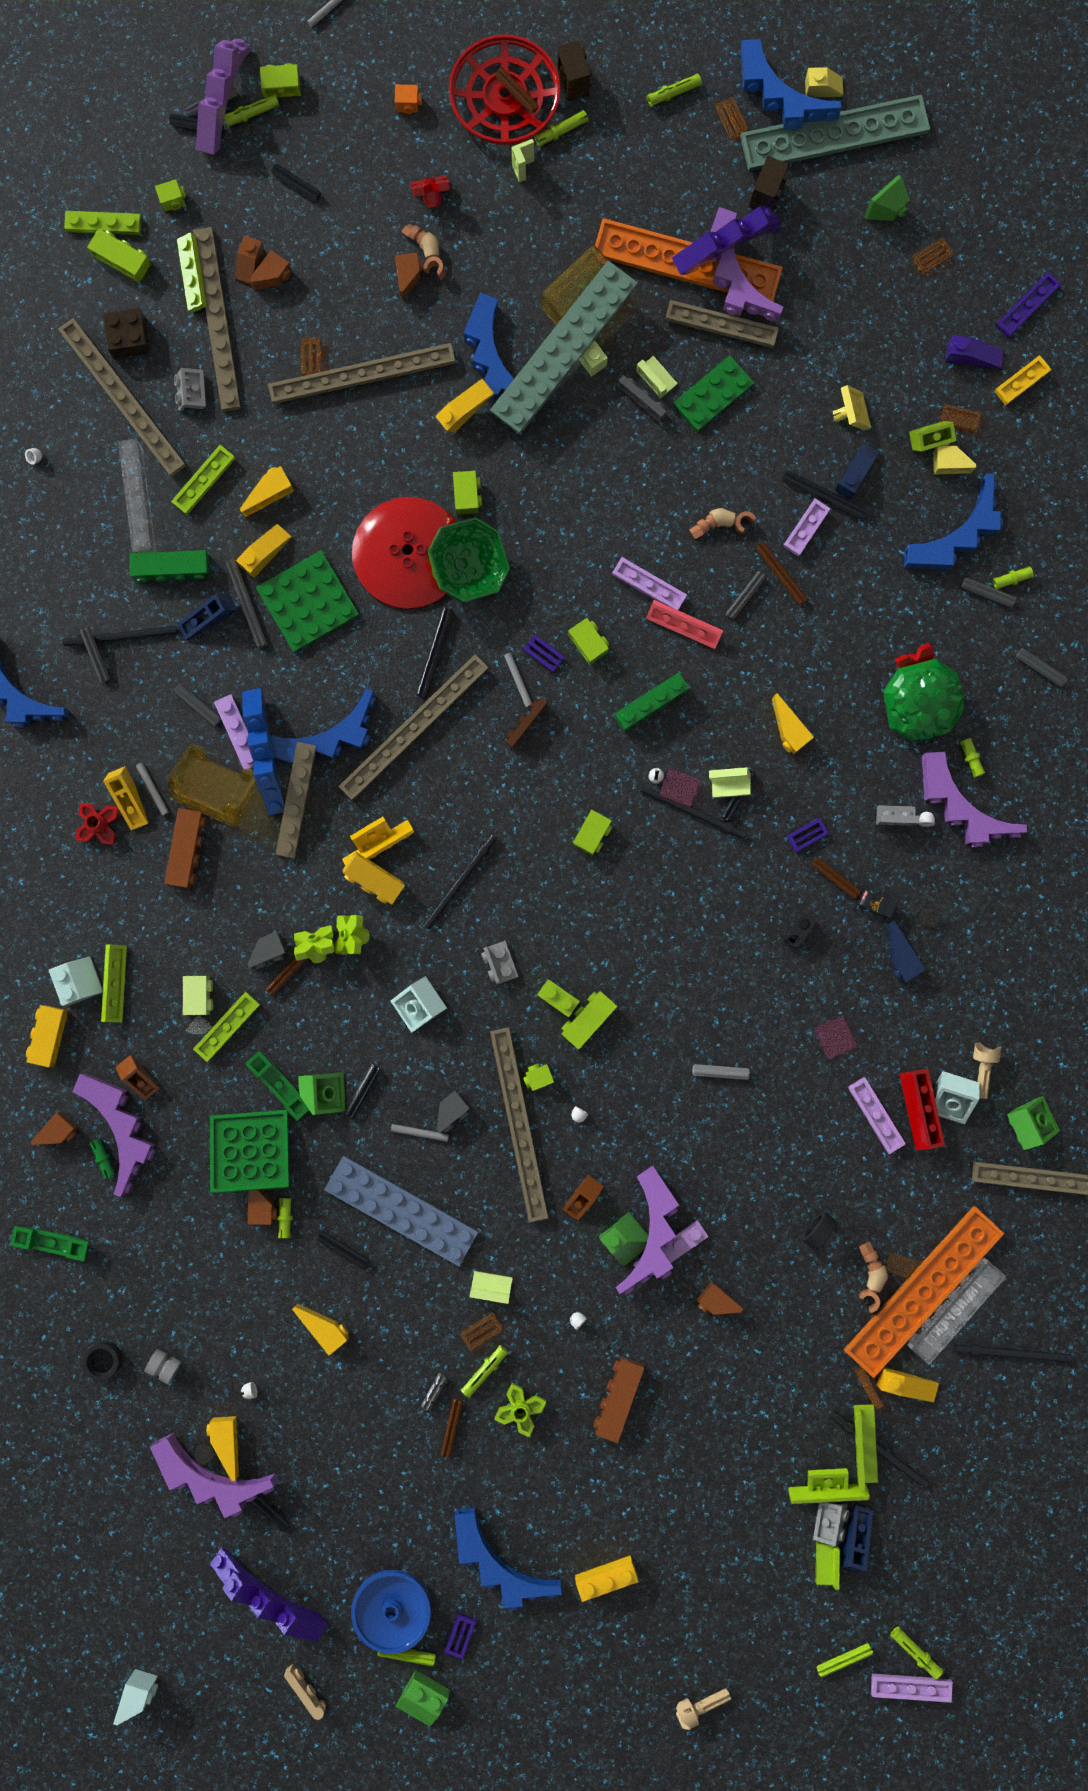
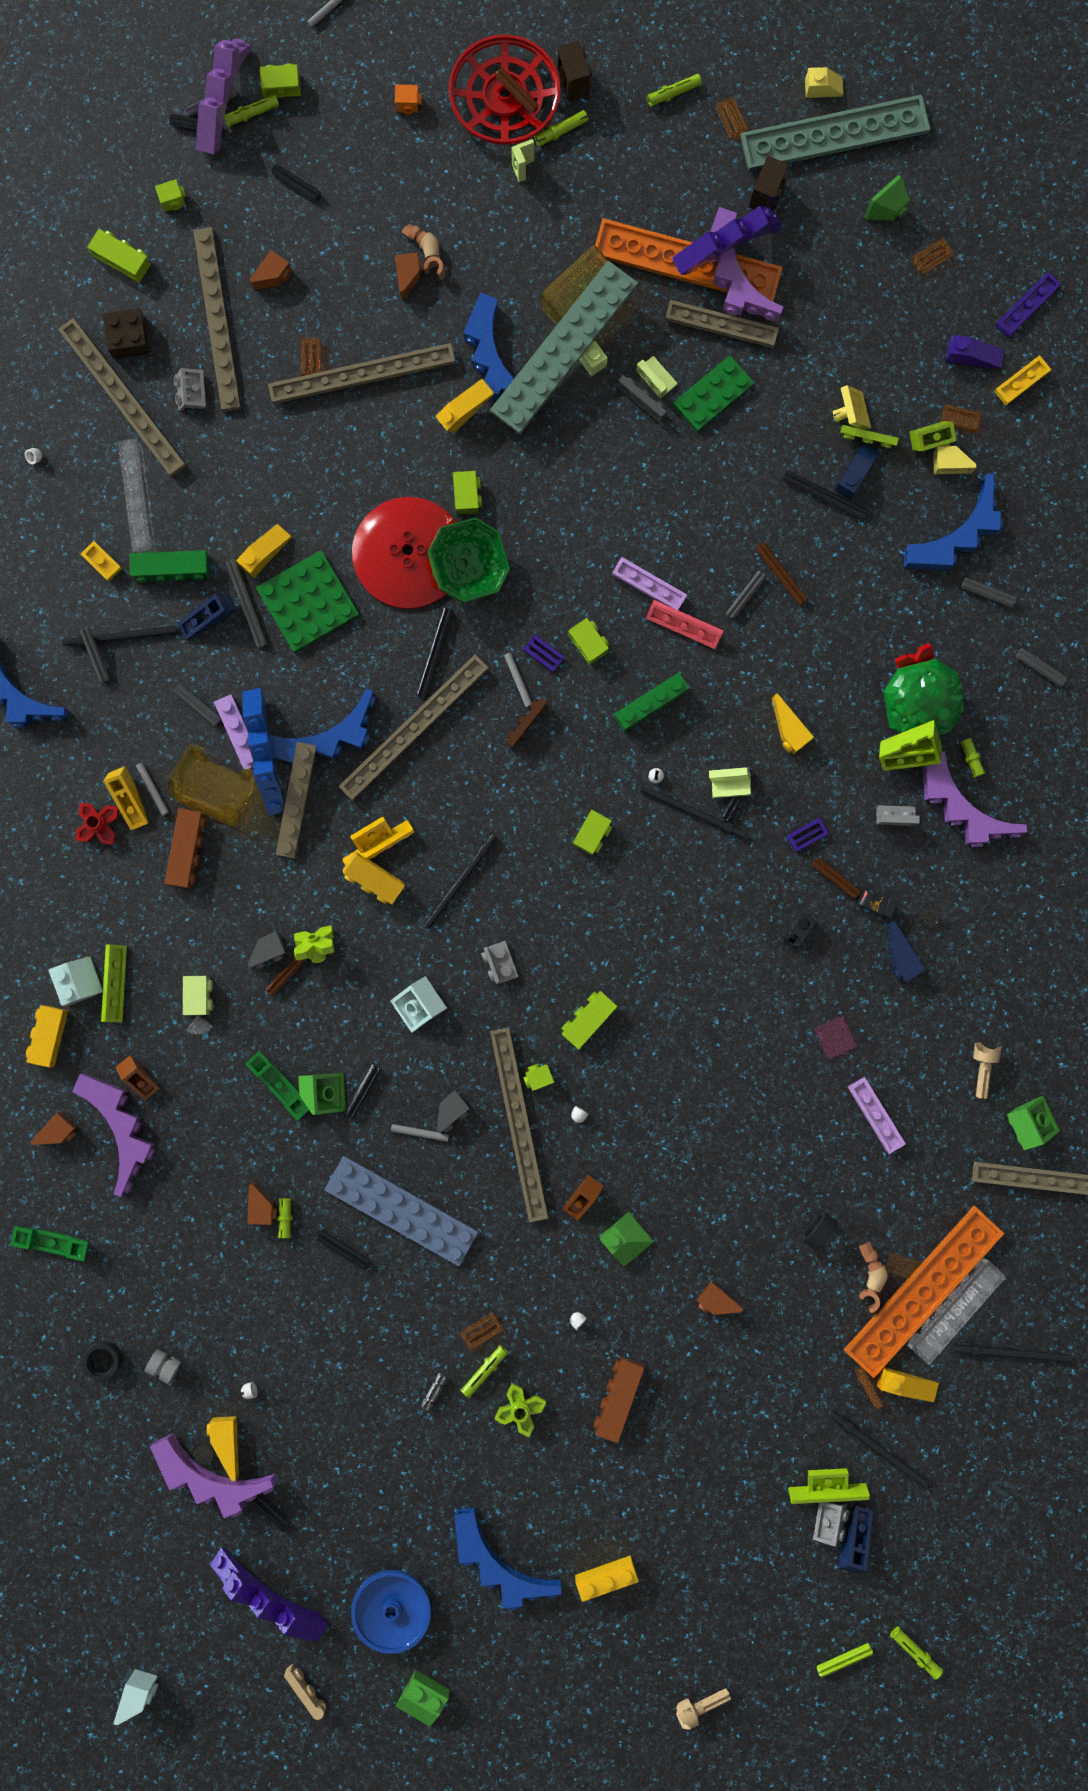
lime plate [64,211,142,235] -> none
green pin [89,1138,116,1179] -> none
lime plate [171,445,235,515] -> none
lime plate [177,232,207,313] -> none
lime plate [193,992,261,1062] -> none
green plate [210,1110,290,1194] -> none
dark orange slope [235,236,265,285] -> none
yellow slope [240,466,294,518] -> none
yellow slope [292,1304,349,1355] -> none
lime plant [335,915,369,954] -> none
lime axle [377,1649,436,1666] -> none
red plant [411,175,450,207] -> none
reddish brown axle [441,1398,463,1458] -> none
dark purple tile [444,1612,477,1659] -> none
yellowish green panel [470,1271,513,1304] -> none
lime brick [537,979,580,1017] -> none
medium lavender arch [615,1166,679,1295] -> none
lavender plate [633,1220,708,1276] -> none
clear pink piece [659,768,700,808] -> none
nougat piece [689,508,756,539] -> none
light grey axle [692,1064,750,1080] -> none
blue arch [740,39,841,130] -> none
lavender plate [783,499,831,557] -> none
lime panel [816,1542,840,1590] -> none
lime fence [854,1405,878,1491] -> none
lavender plate [871,1674,953,1703] -> none
red brick [899,1069,945,1150] -> none
white hinge [919,812,935,827] -> none
light aqua slope [933,1071,980,1124] -> none
lime pin [993,566,1034,590] -> none
none -> yellow plate [81,541,122,582]
none -> lime plate [840,425,899,448]
none -> lime wedge [879,720,942,771]

